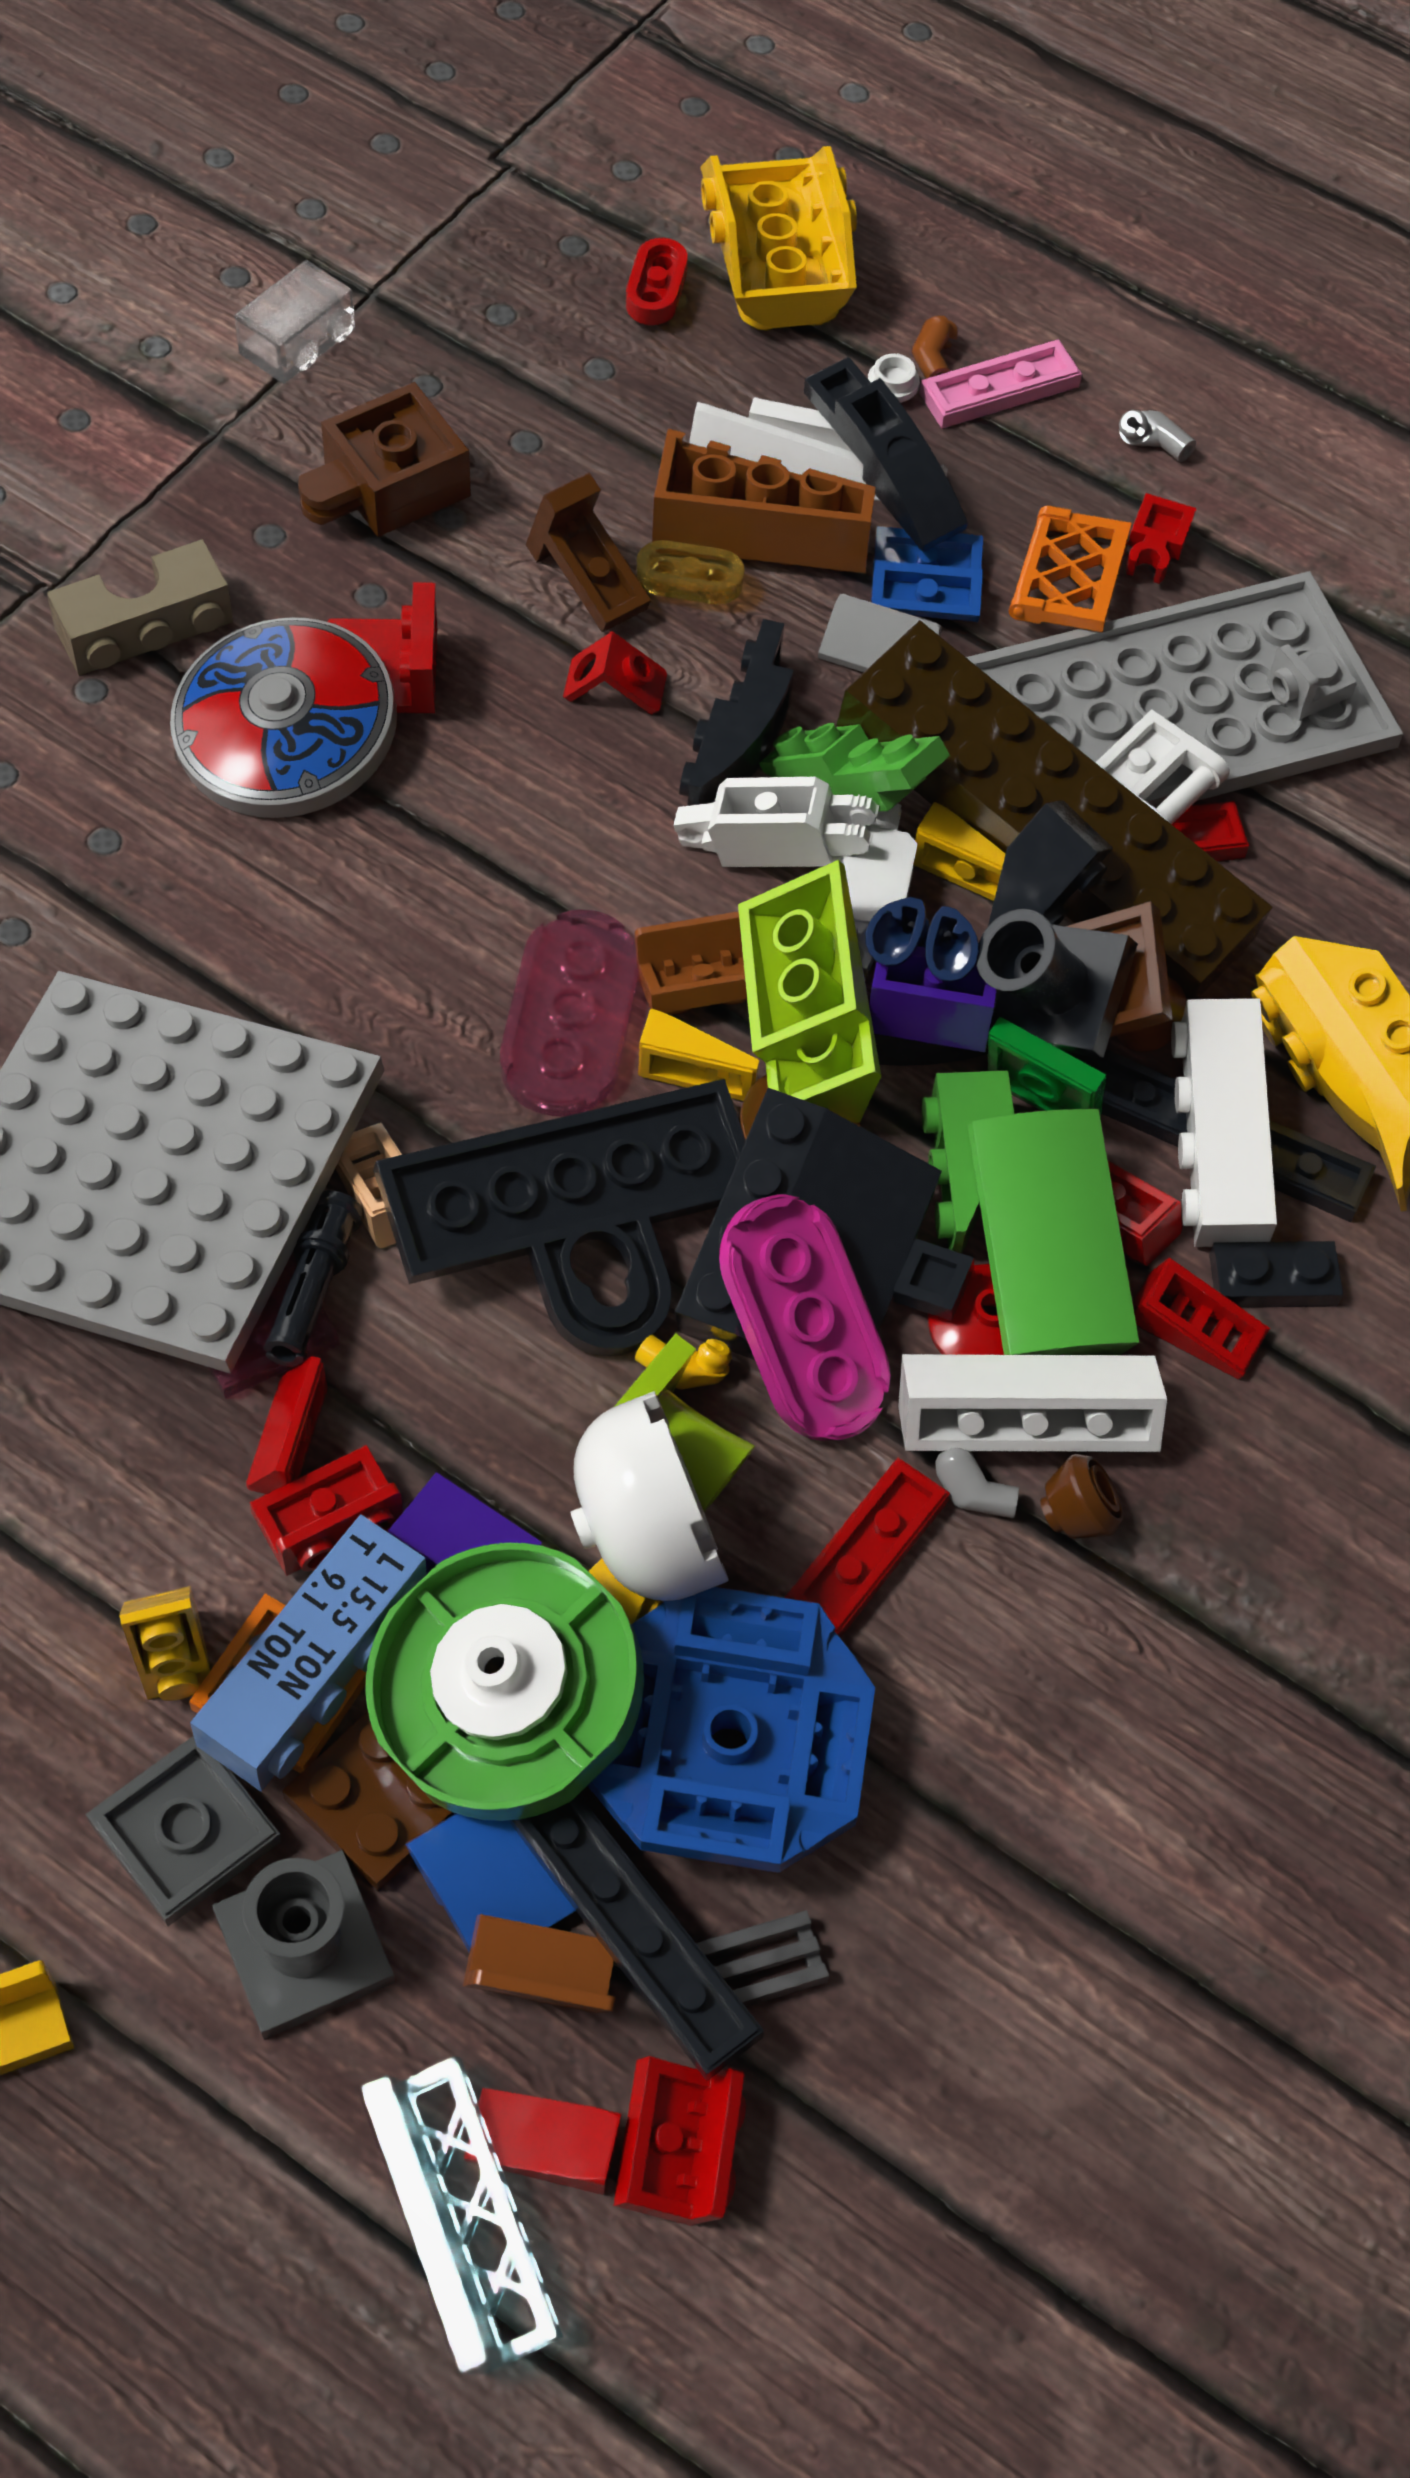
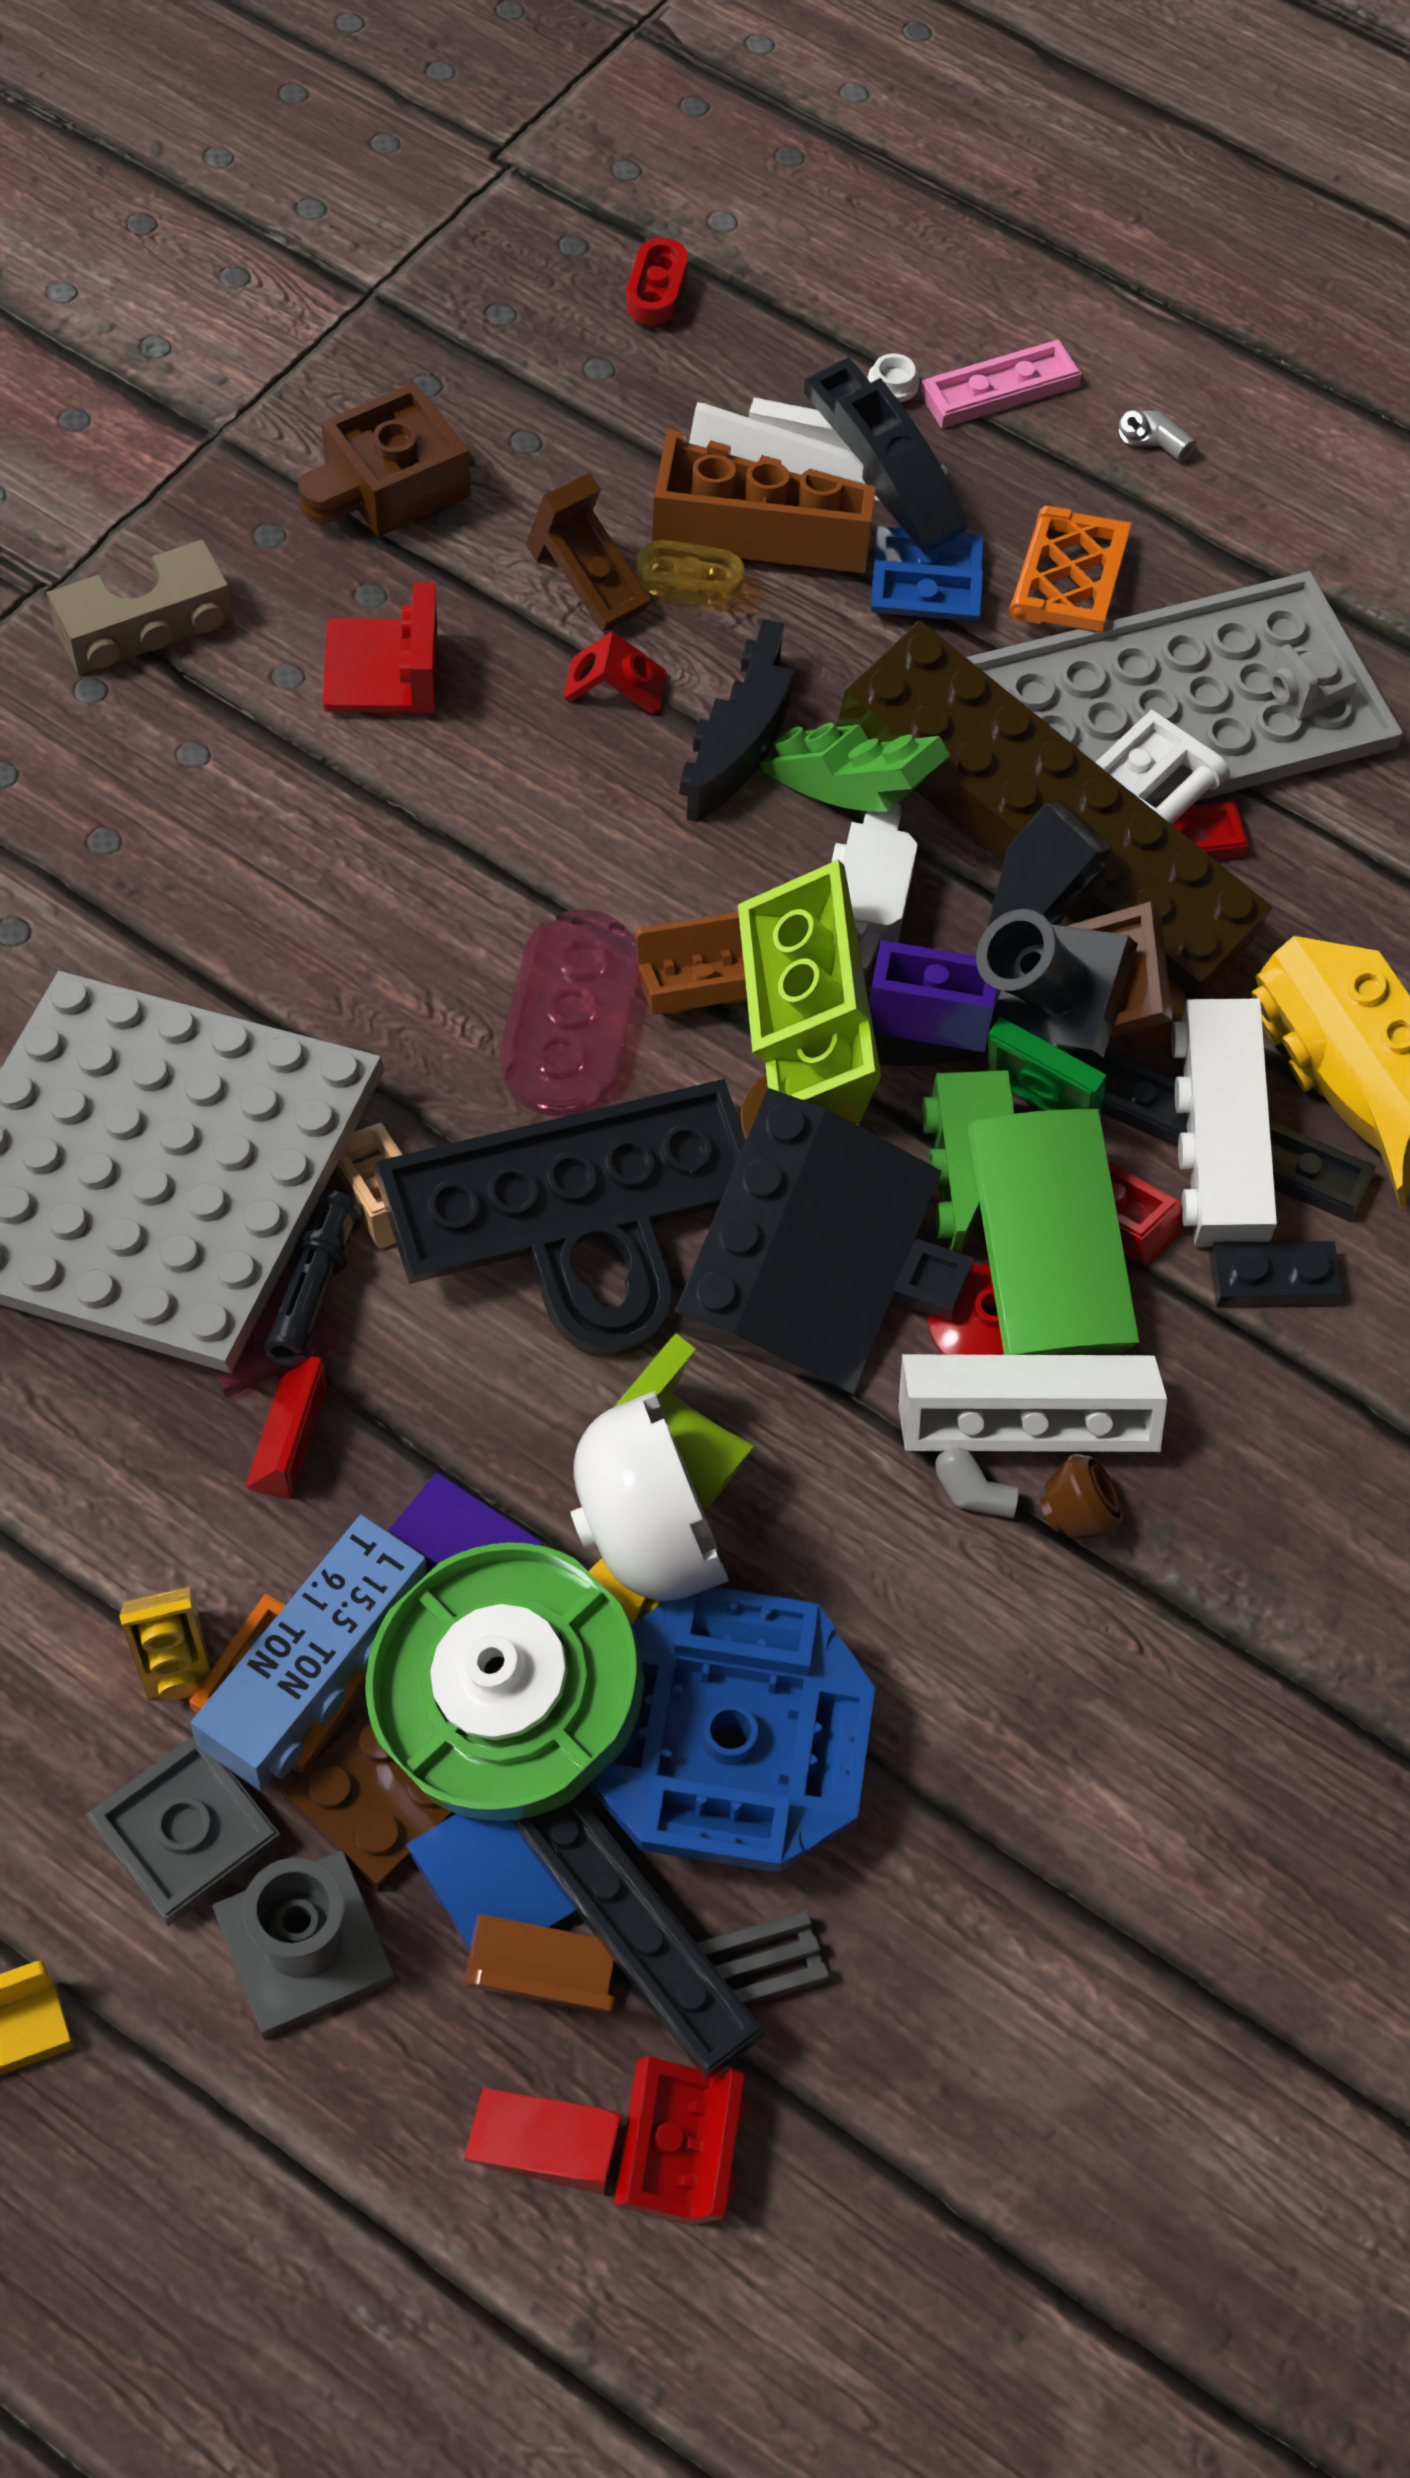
dish [170,617,397,818] -> none
clear piece [234,260,355,384] -> none
red bracket [249,1445,403,1576] -> none
clear light blue fence [361,2056,563,2375] -> none
yellow arm [635,1335,732,1390] -> none
yellow slope [638,1009,760,1101] -> none
white hinge [674,777,879,867] -> none
yellow slope [701,146,857,330] -> none
dark pink tile [719,1194,891,1441] -> none
red tile [784,1457,950,1638] -> none
light grey slope [818,594,942,672] -> none
dark blue piece [865,897,978,982] -> none
dark orange arm [912,315,958,379] -> none
yellow slope [914,802,1006,901] -> none
red plate [1126,493,1197,584] -> none
red slope [1132,1257,1270,1379] -> none

